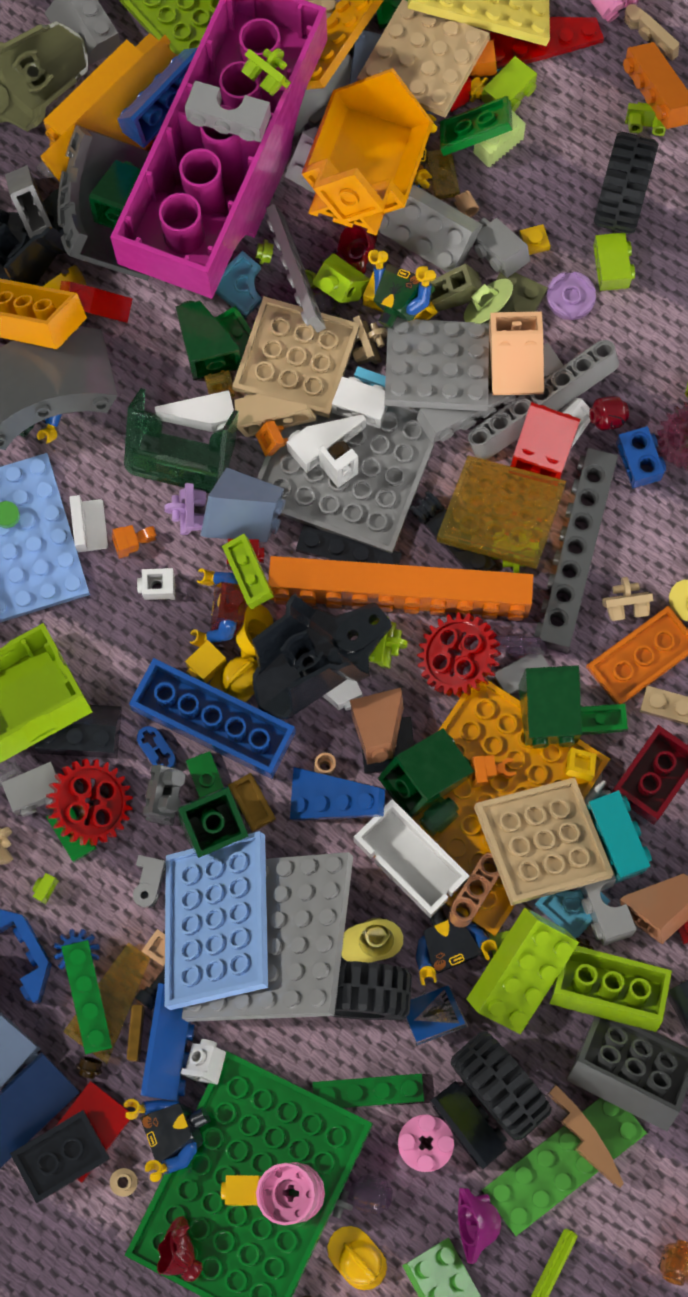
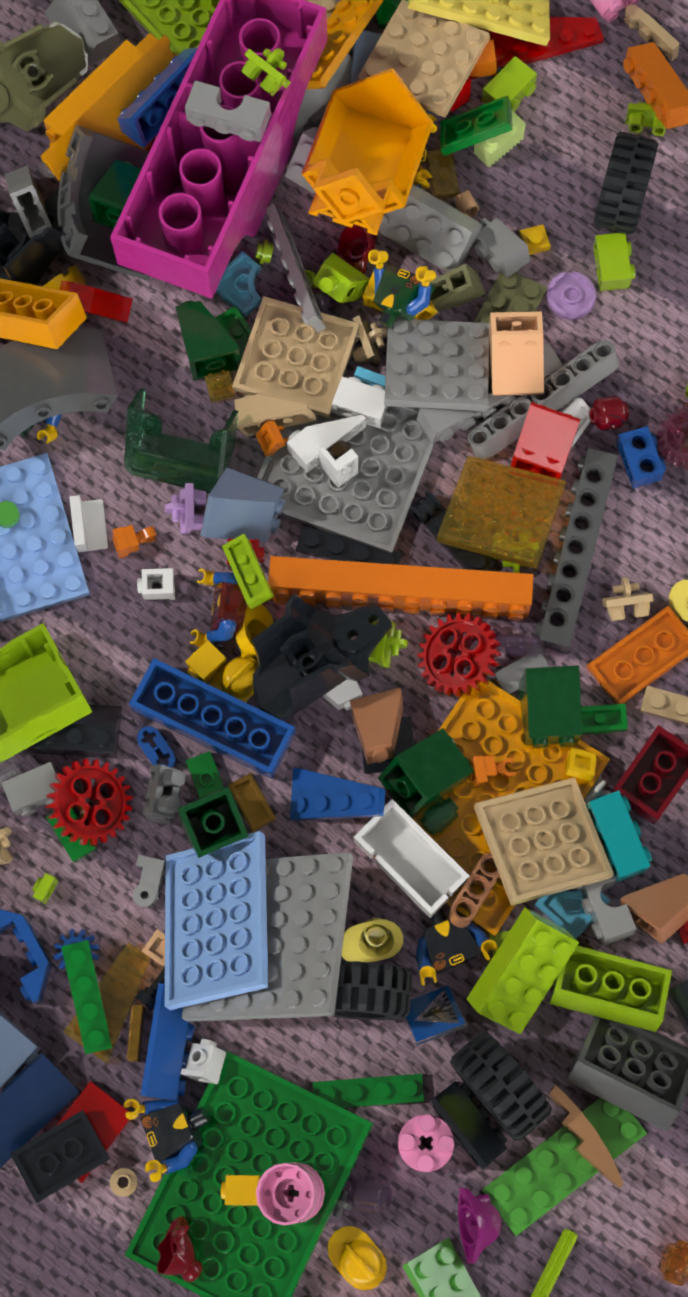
dark brown plate [76,1056,102,1079] -> none
white slope [155,390,236,433] -> none
light nougat hose [314,753,336,776] -> none
yellowish green shield [464,279,513,324] -> none
yellow plate [470,76,488,102] -> none

